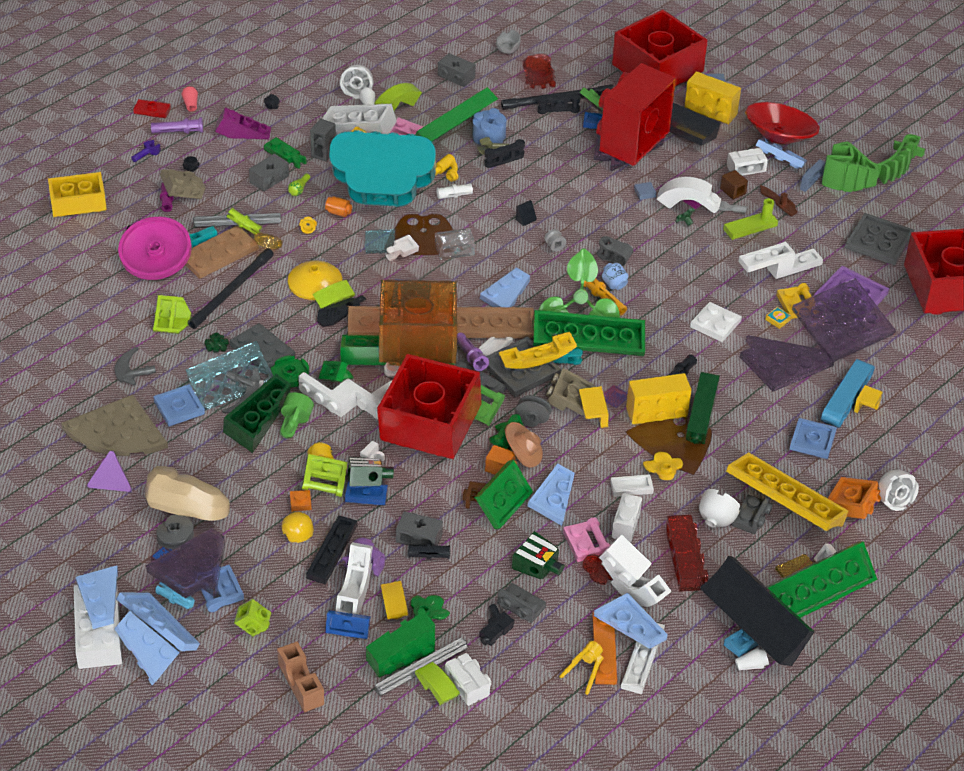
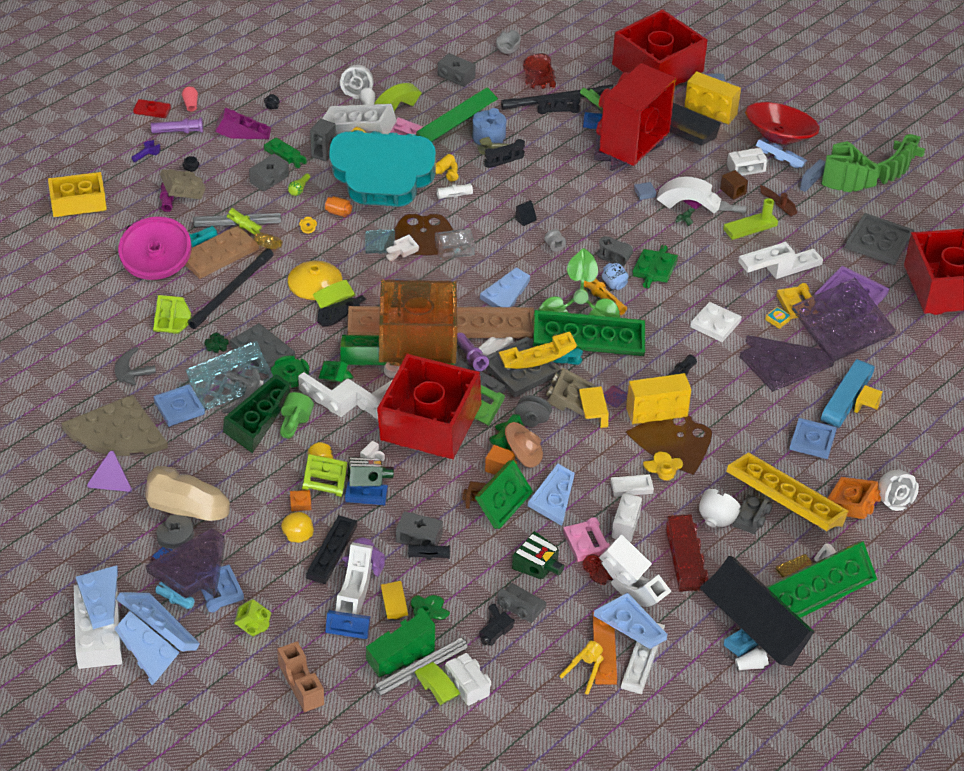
dark green slope [686,372,720,444] -> none
none -> green plate [633,245,678,288]

